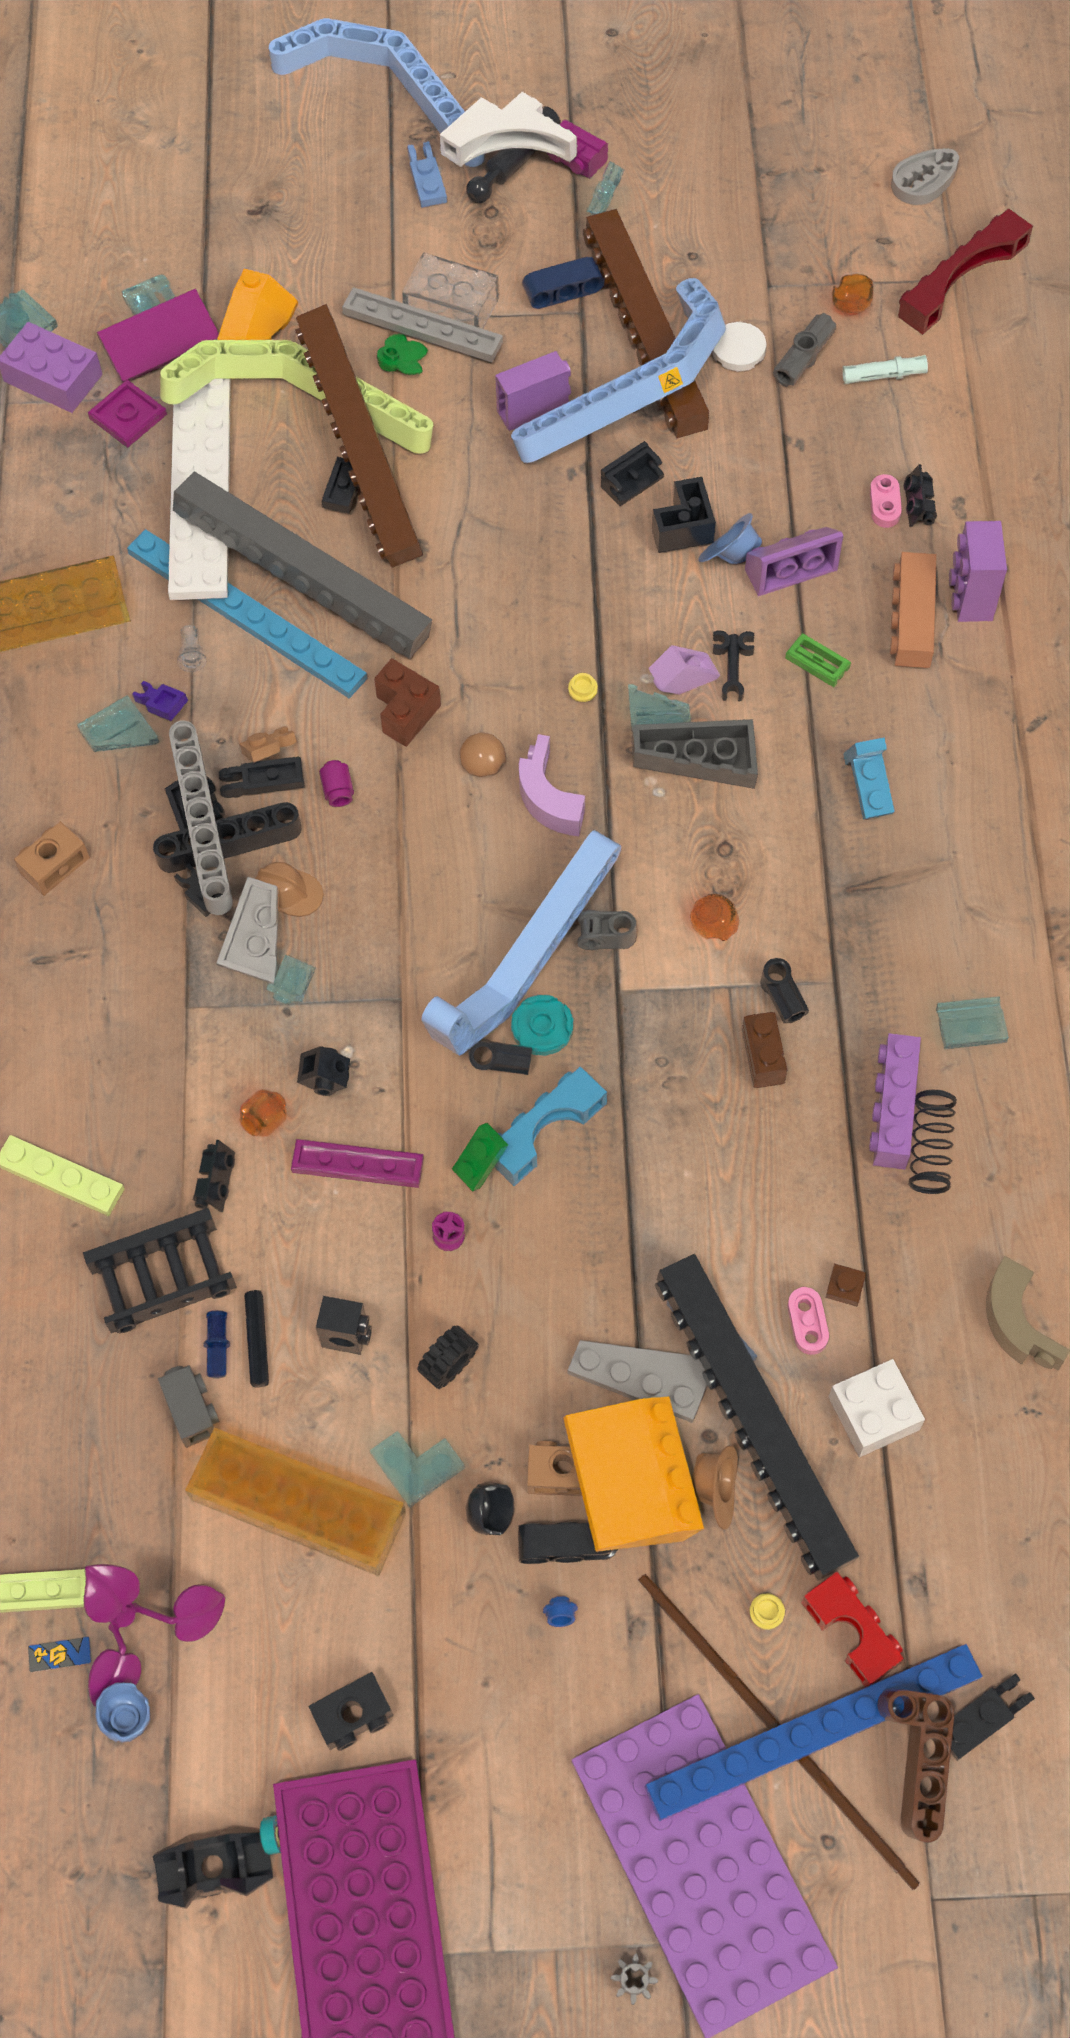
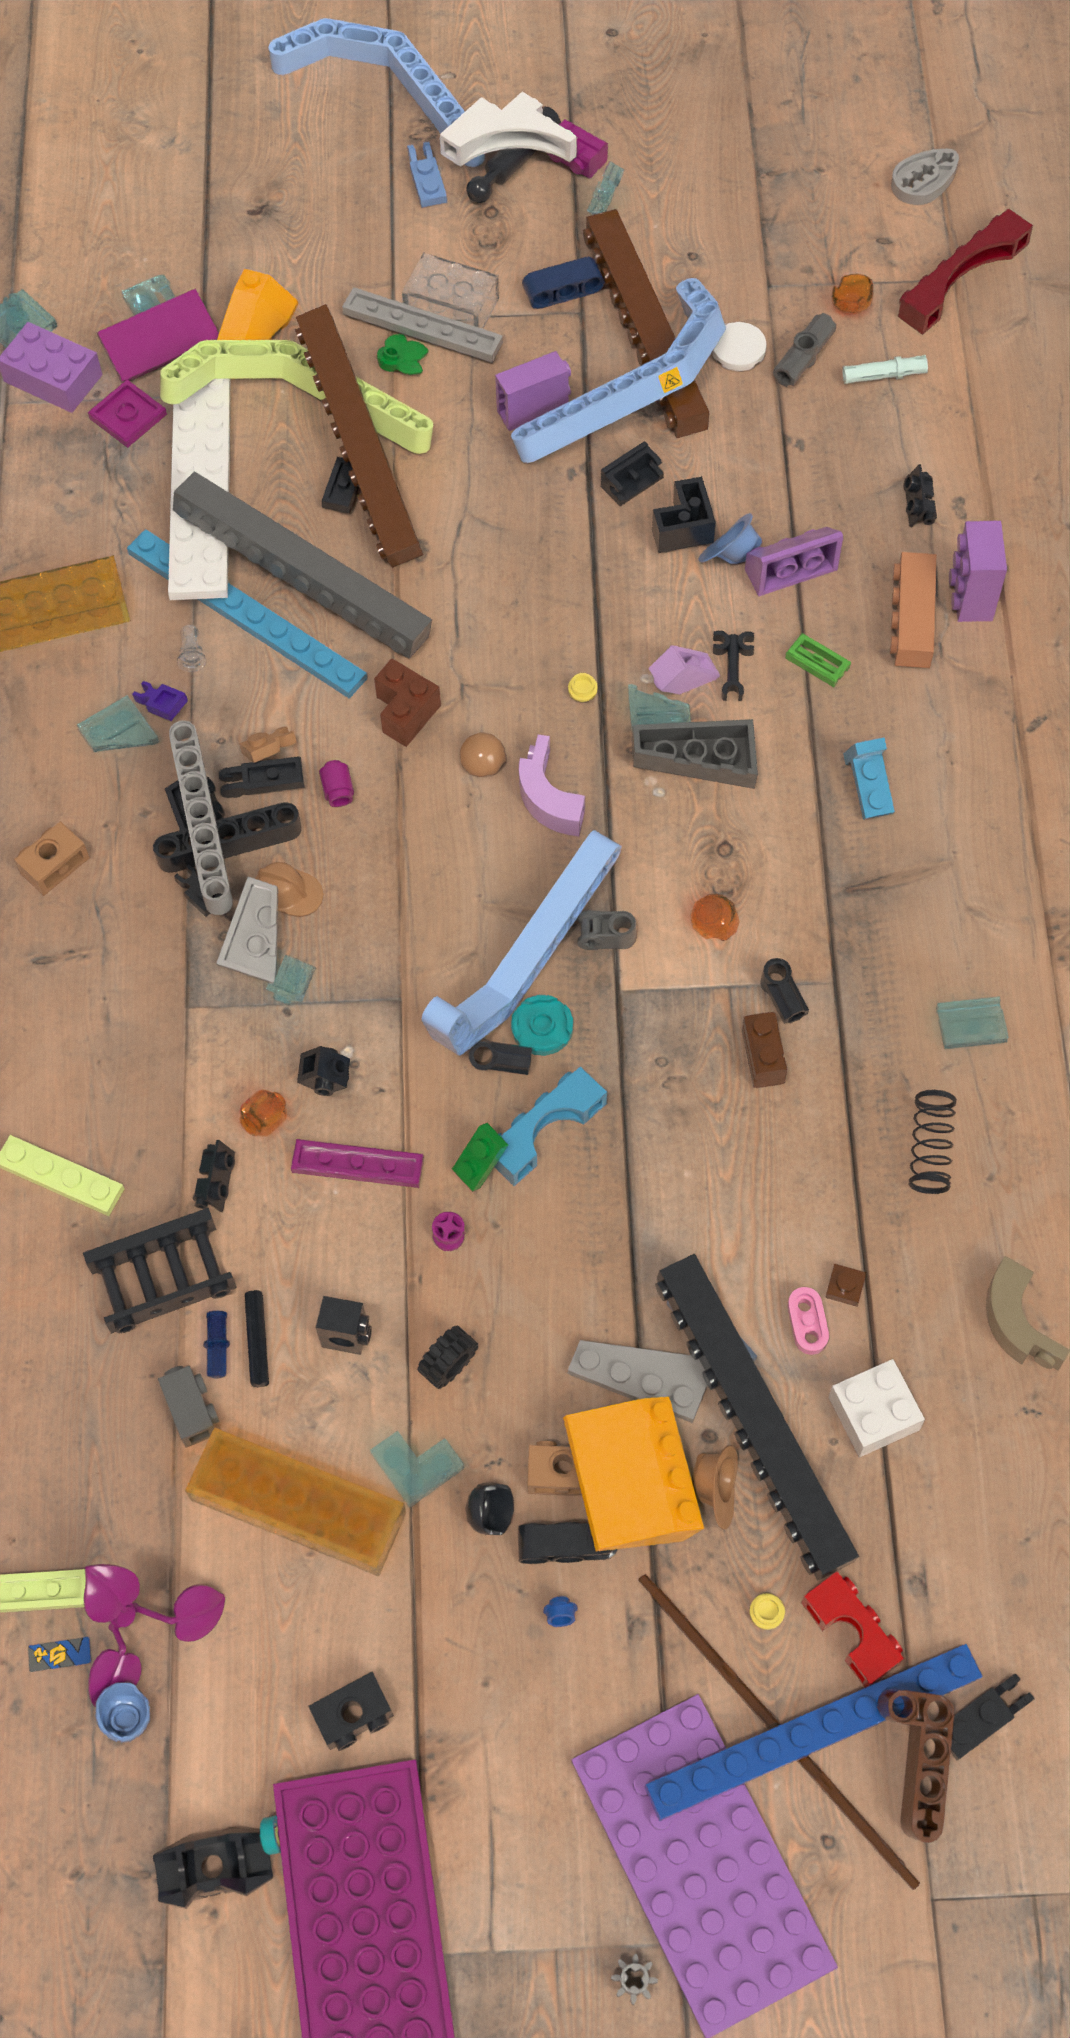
medium lavender brick [869,1033,921,1170] -> none
bright pink plate [870,474,902,528] -> none

